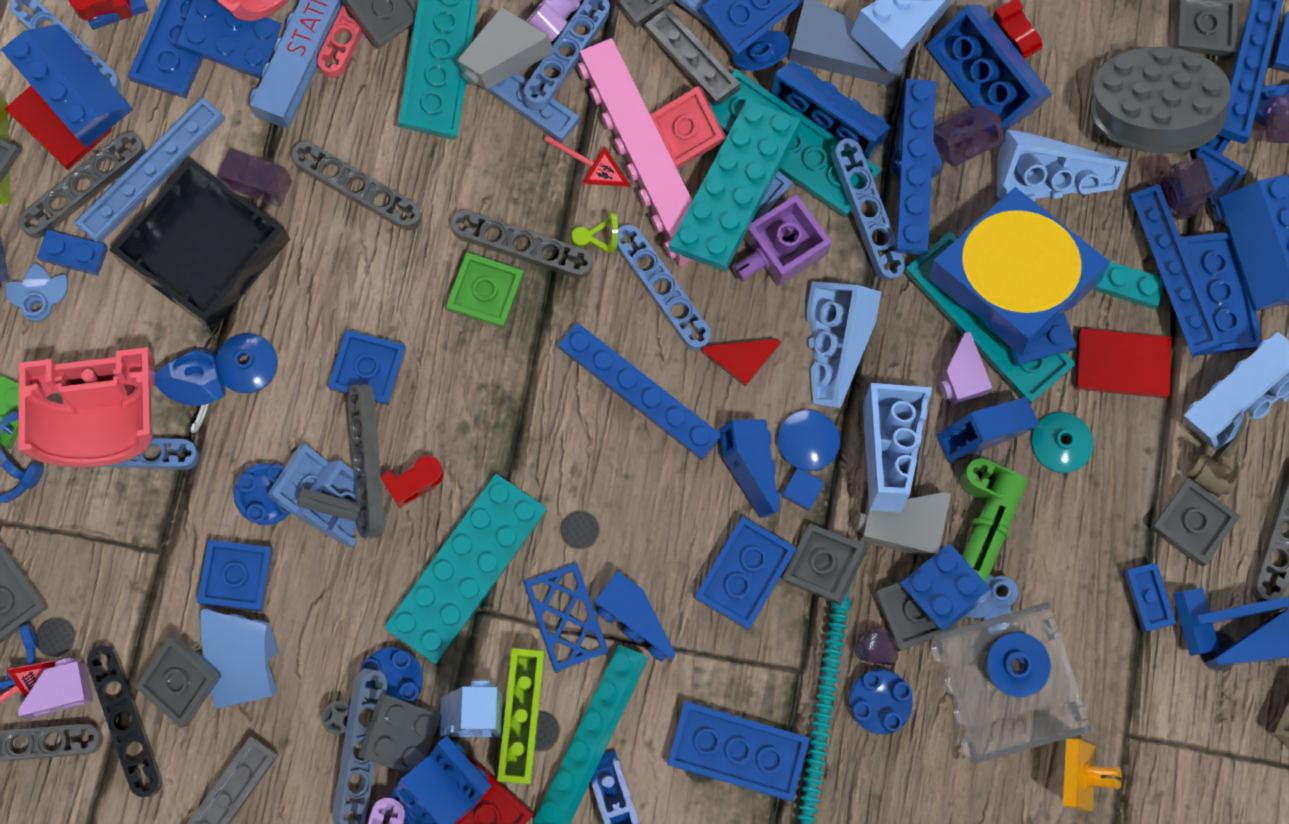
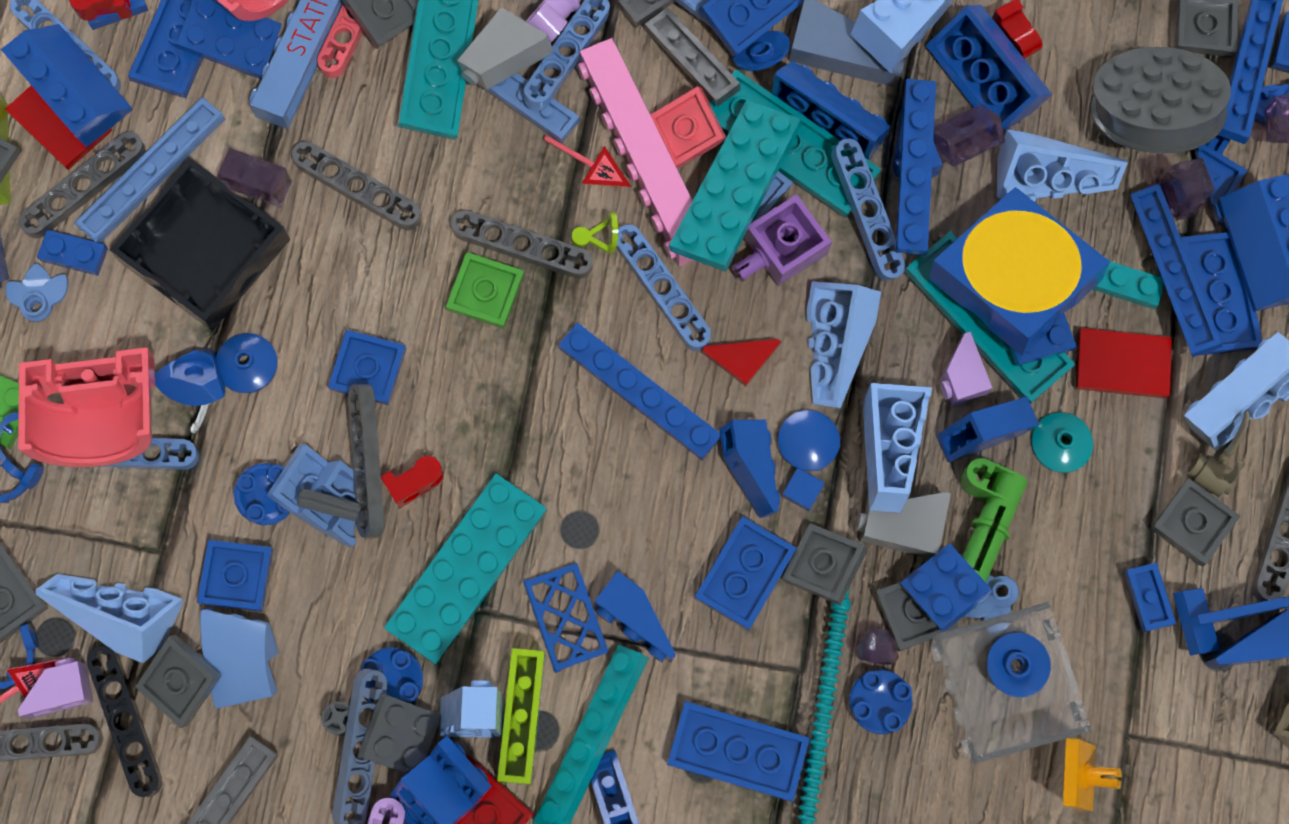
none -> light blue wedge [36,574,183,663]

